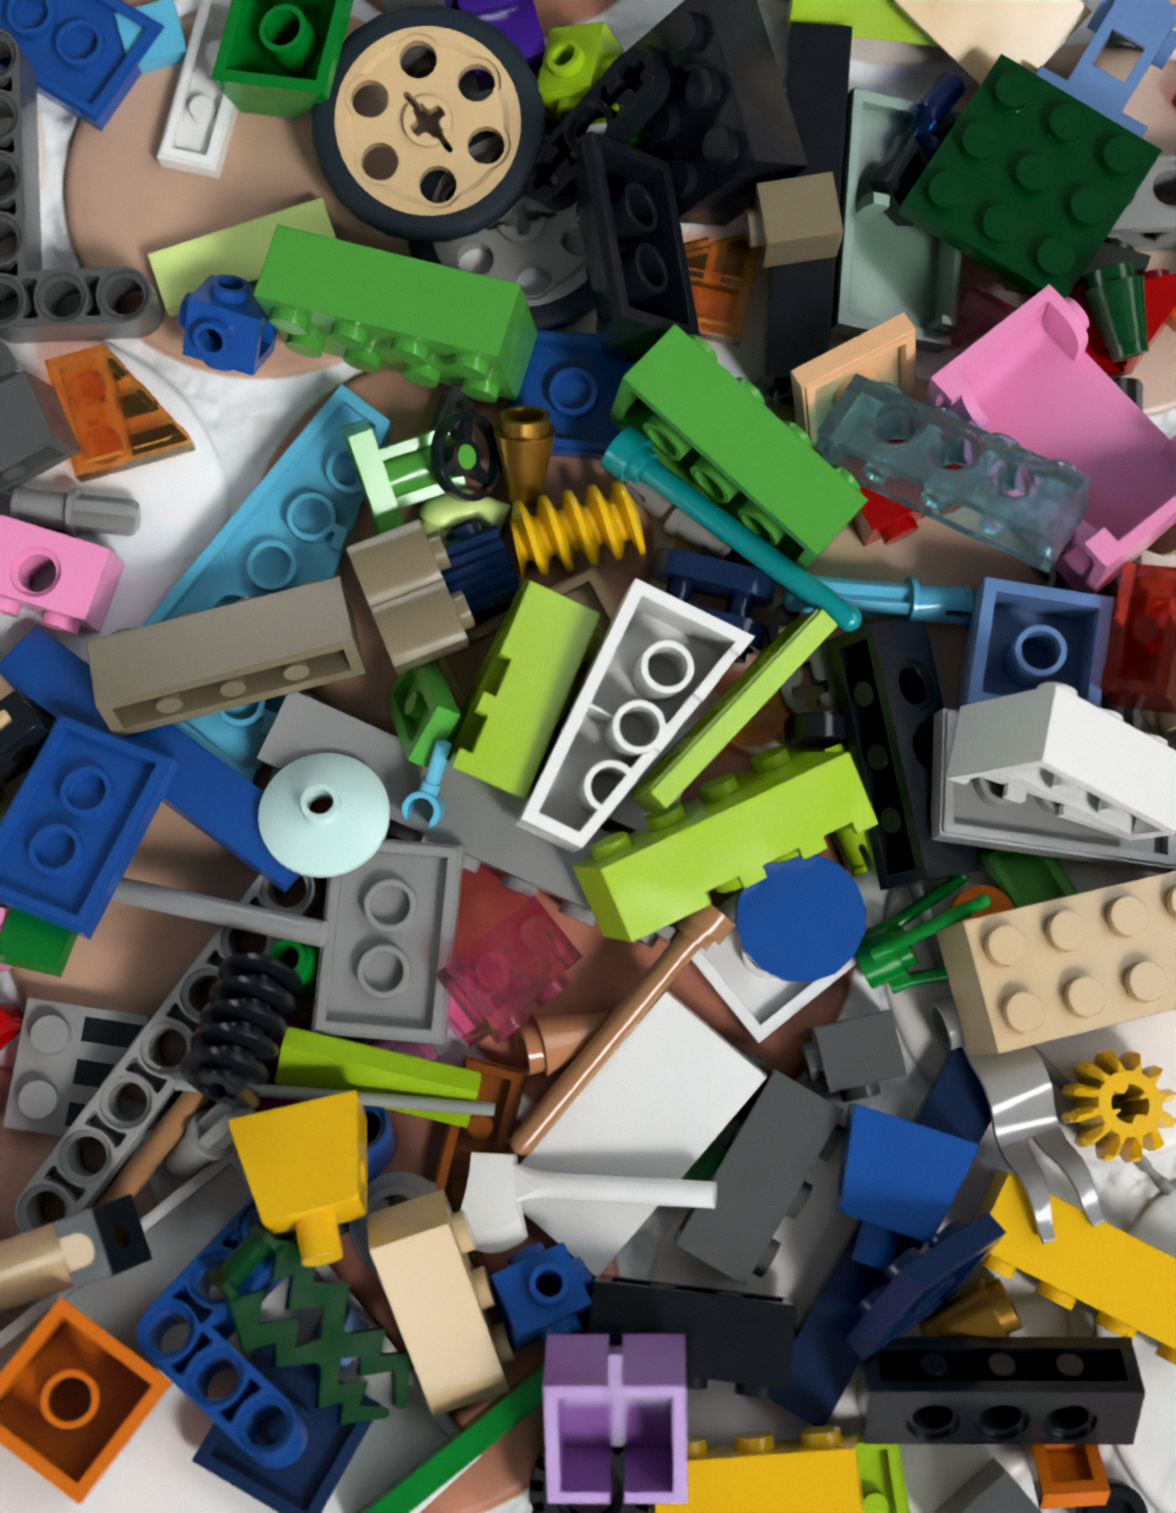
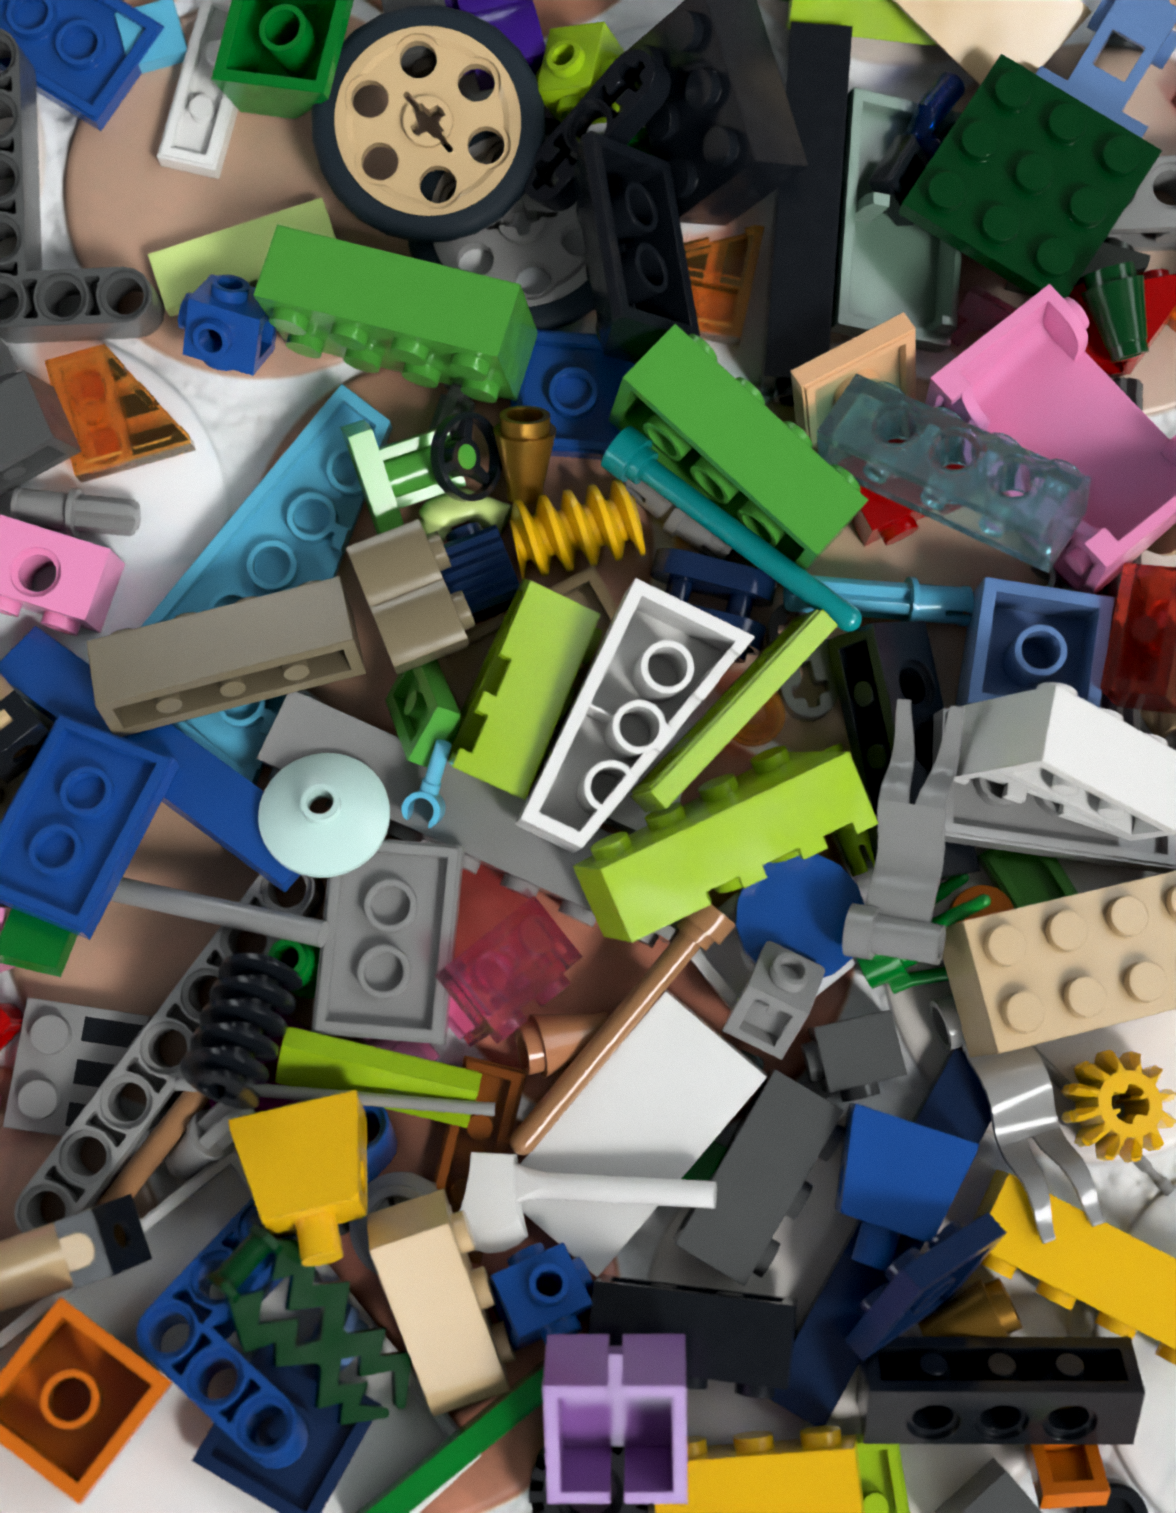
dark tan brick [744,171,844,268] -> none
black tile [784,711,848,748] -> none
none -> light grey bracket [722,941,825,1060]
none -> light grey flag [842,698,964,965]

